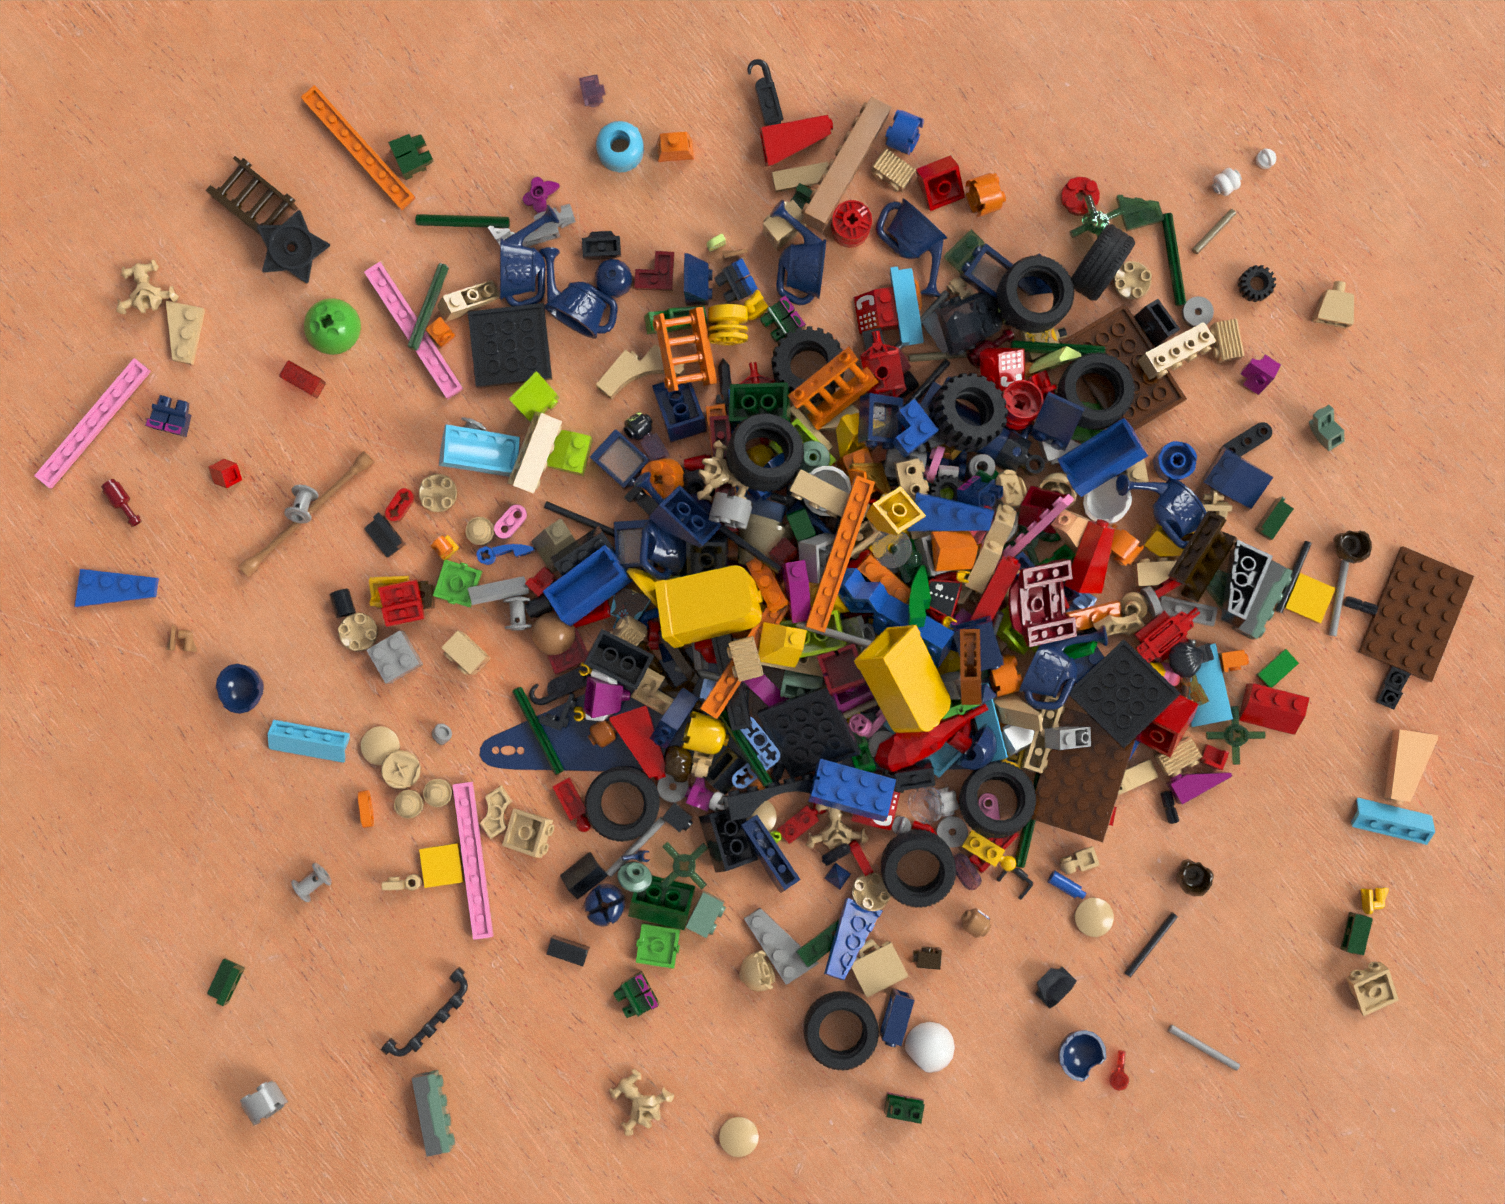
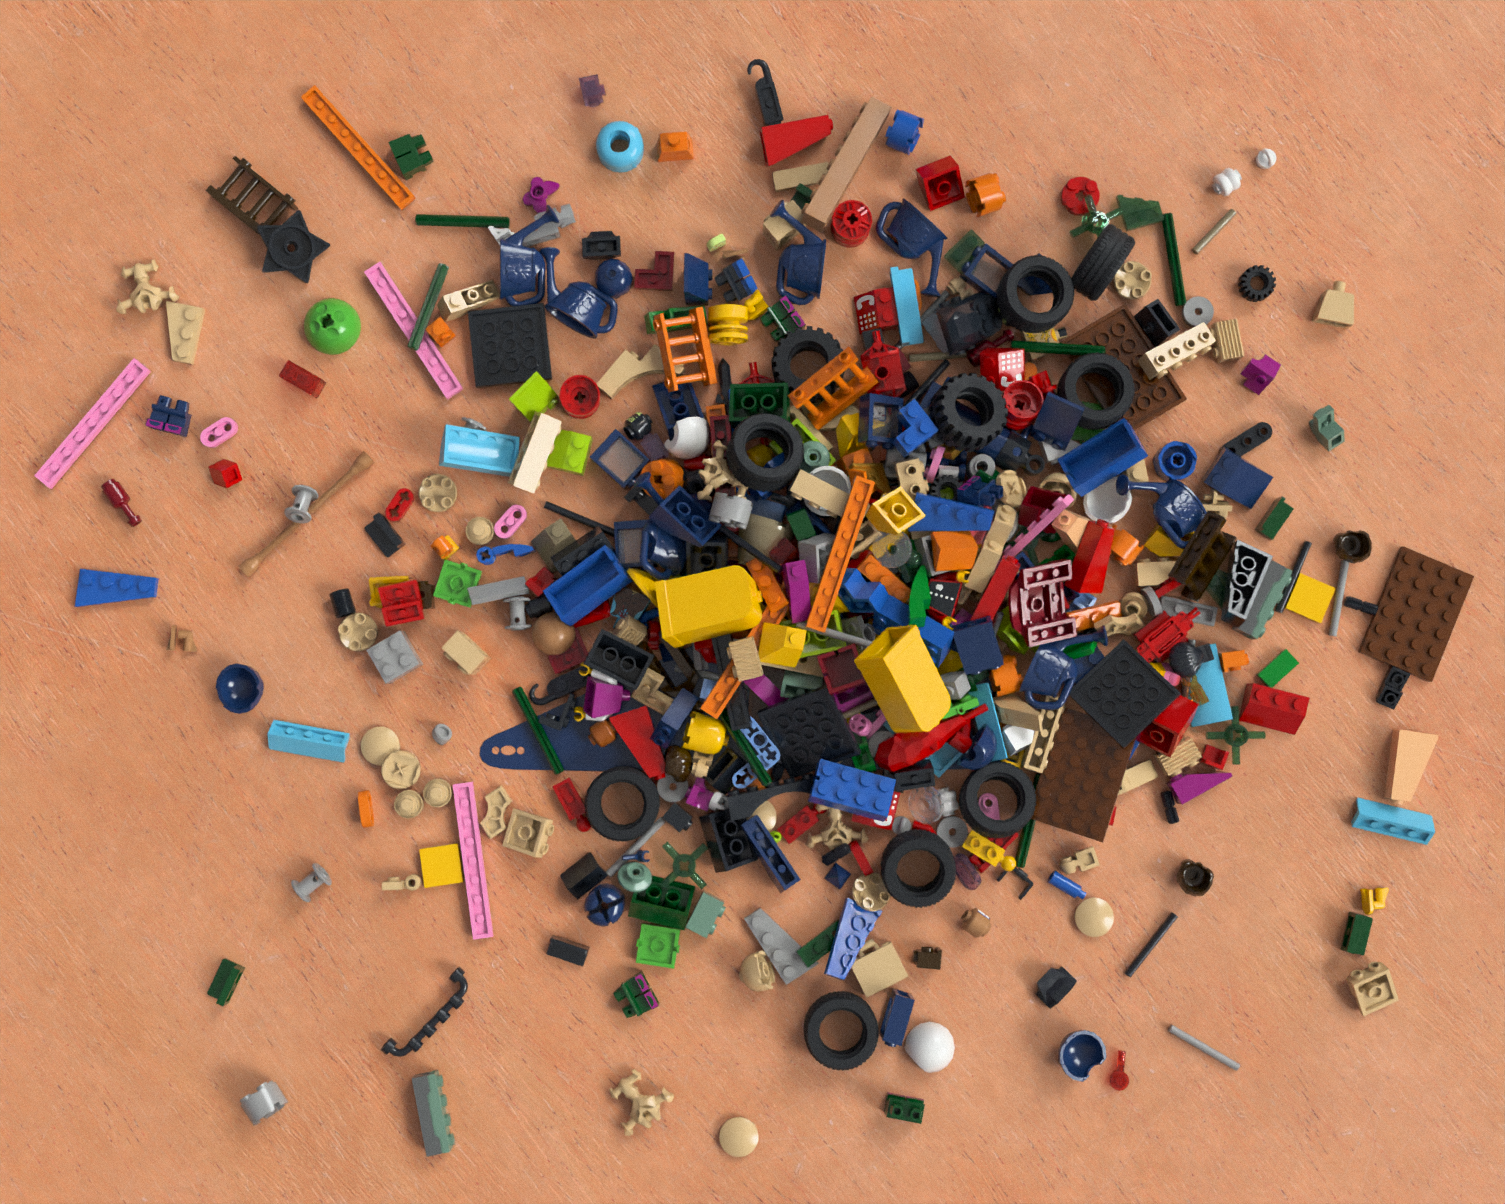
tan brick [871,148,916,193] -> none
dark orange arch [960,629,982,705] -> none
dark blue slope [981,684,996,703] -> none
yellowish green slope [1029,346,1081,374] -> none
light grey slope [1045,727,1091,750] -> none
none -> bright pink plate [200,417,238,448]
none -> red wheel [560,375,600,419]
none -> white cylinder [664,416,711,460]

